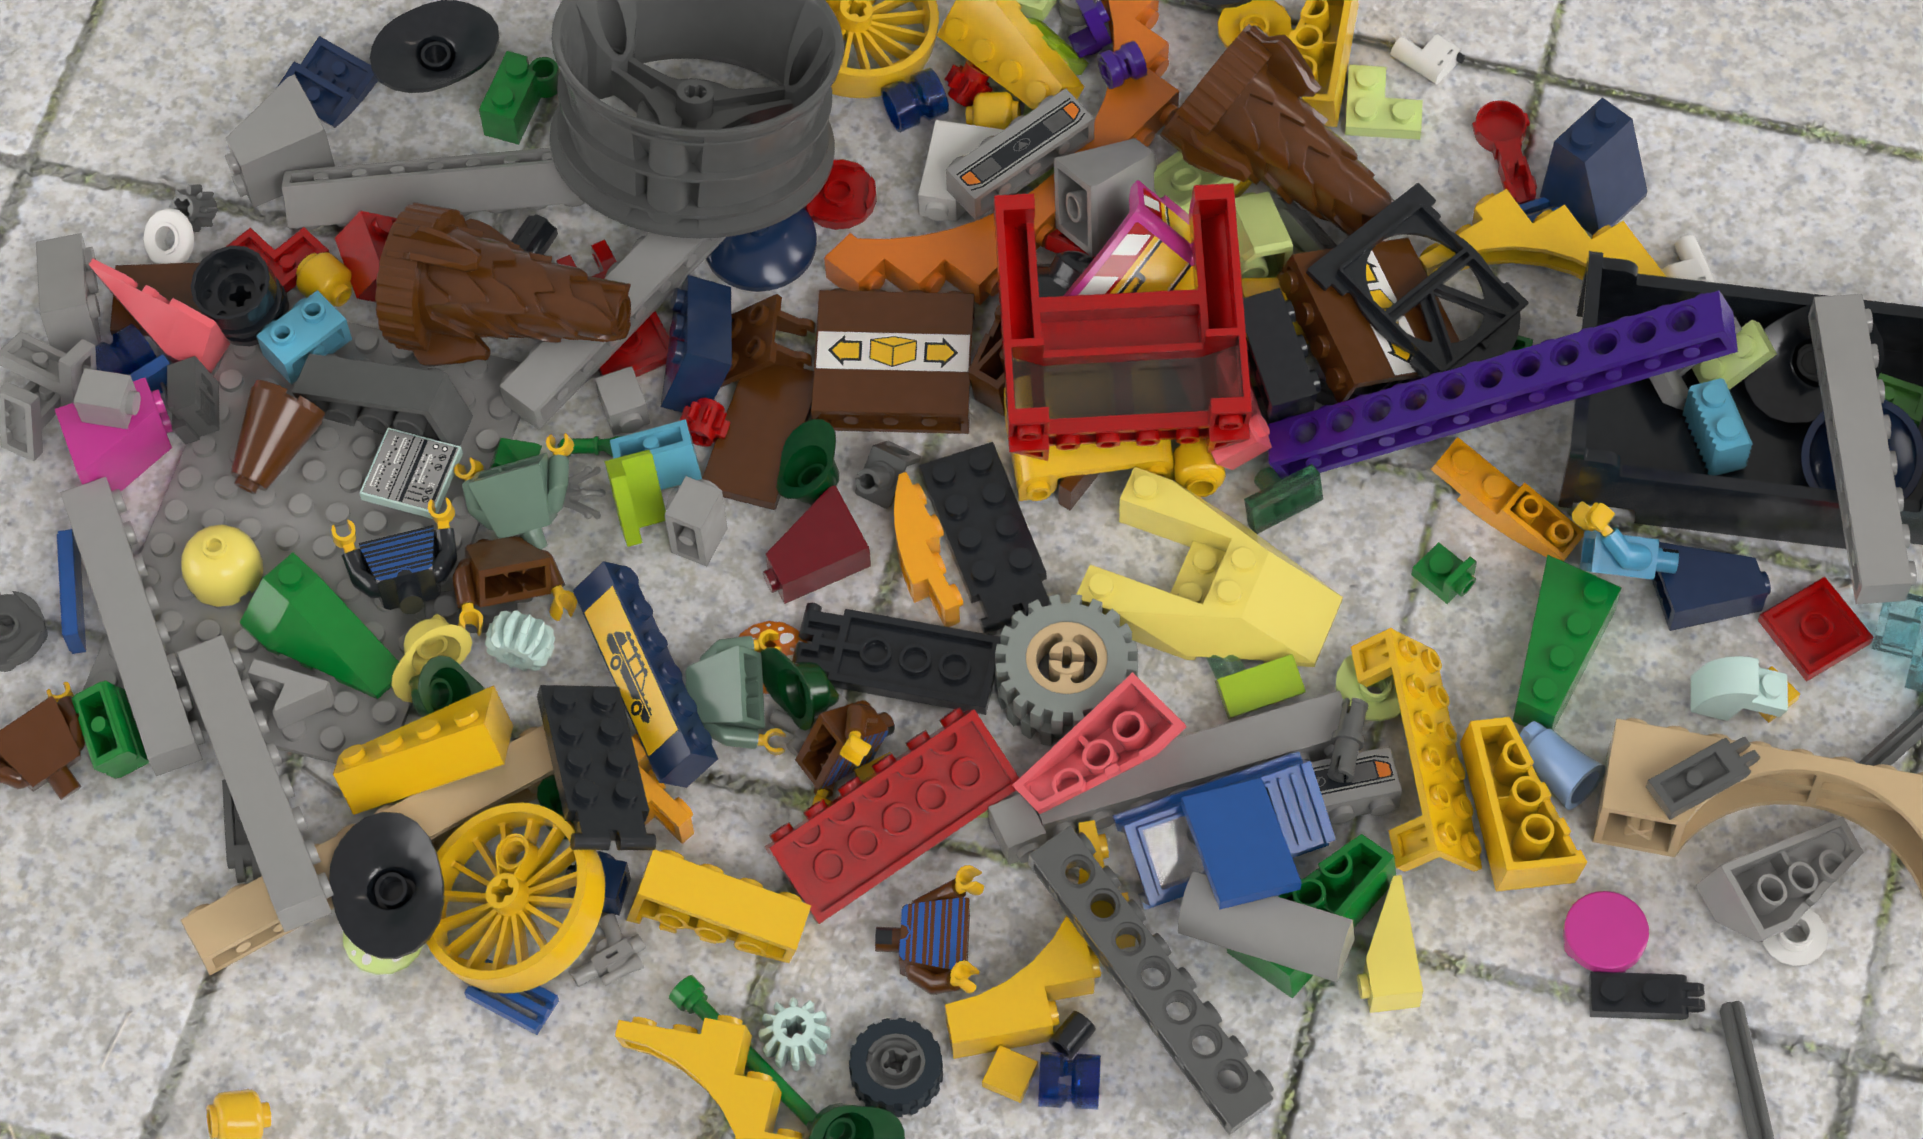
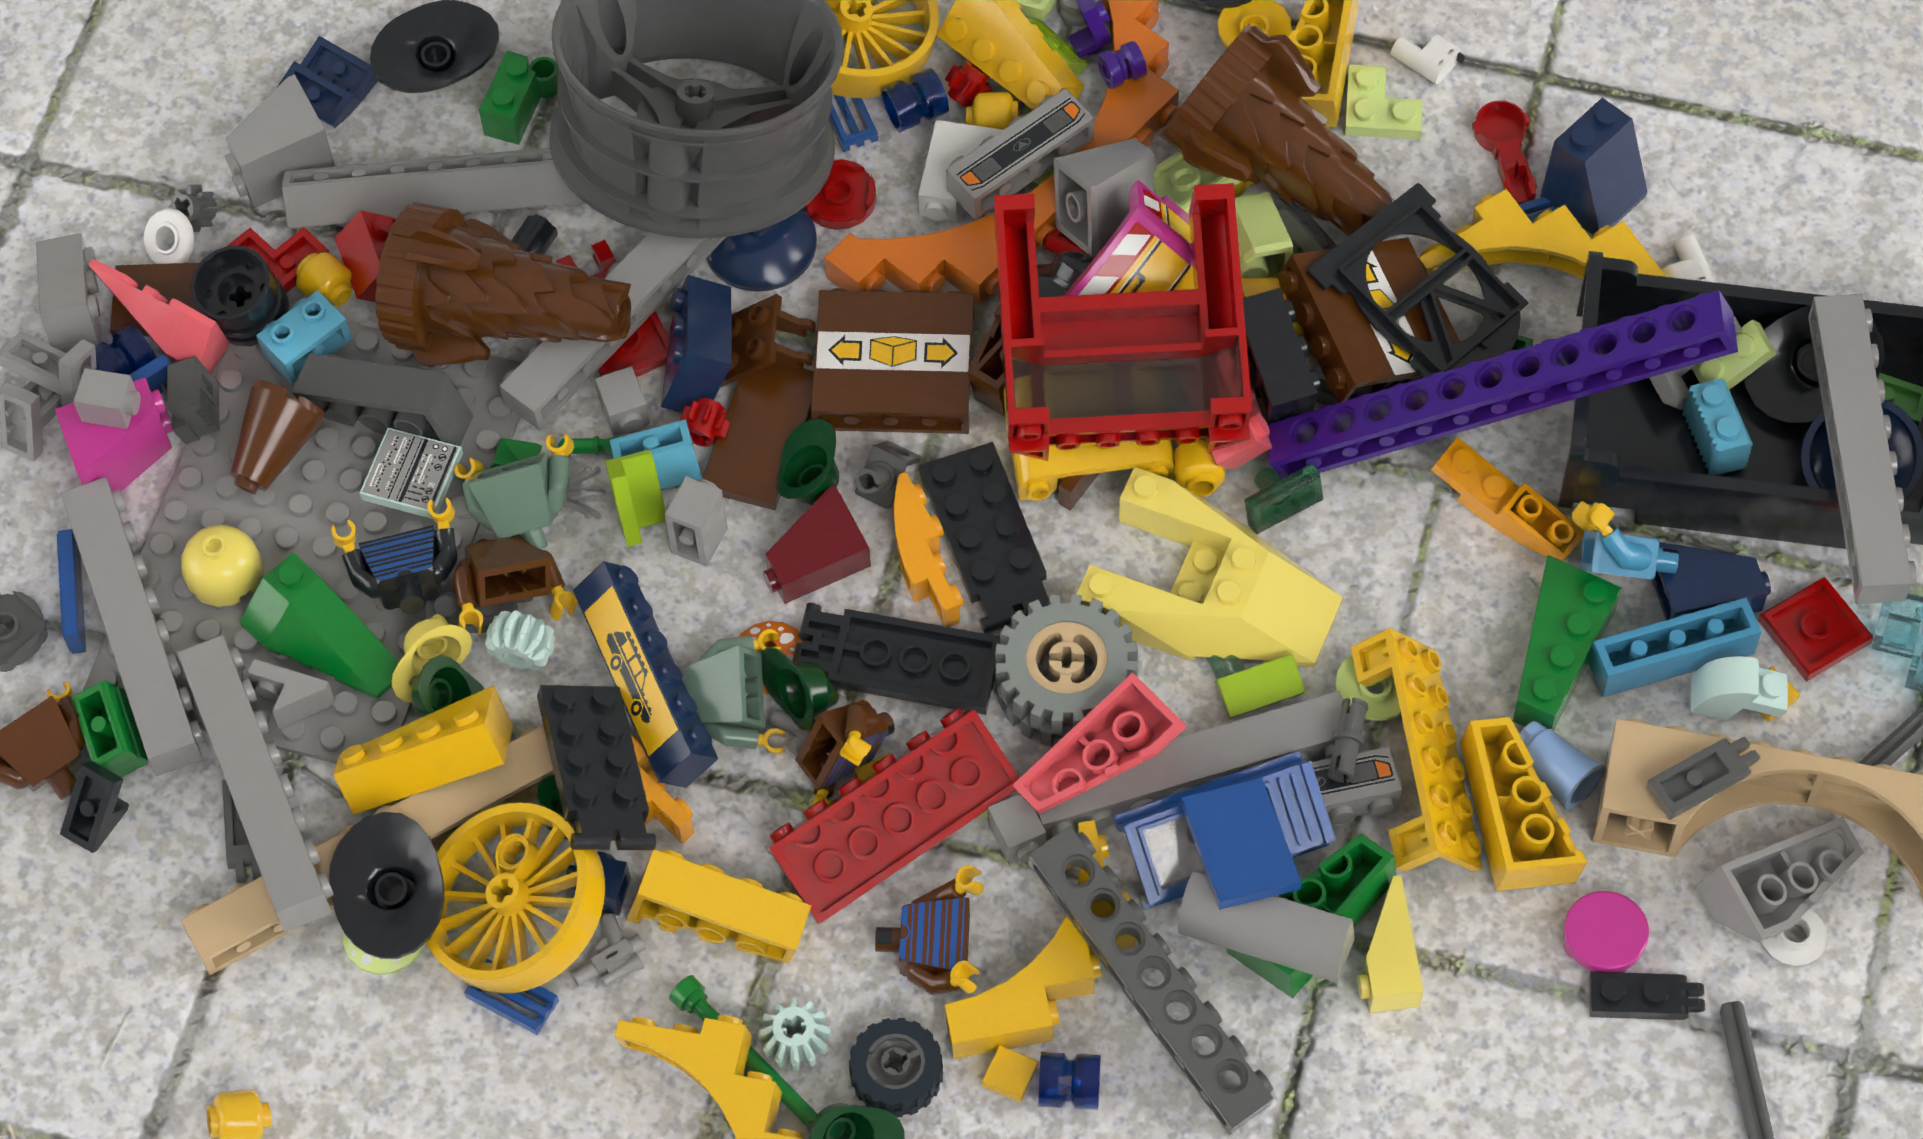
black hinge [1049,1011,1096,1059] -> none
green bracket [1411,542,1477,604] -> none
none -> black slope [60,760,129,853]
none -> blue tile [829,94,878,152]
none -> dark azure brick [1588,597,1762,698]

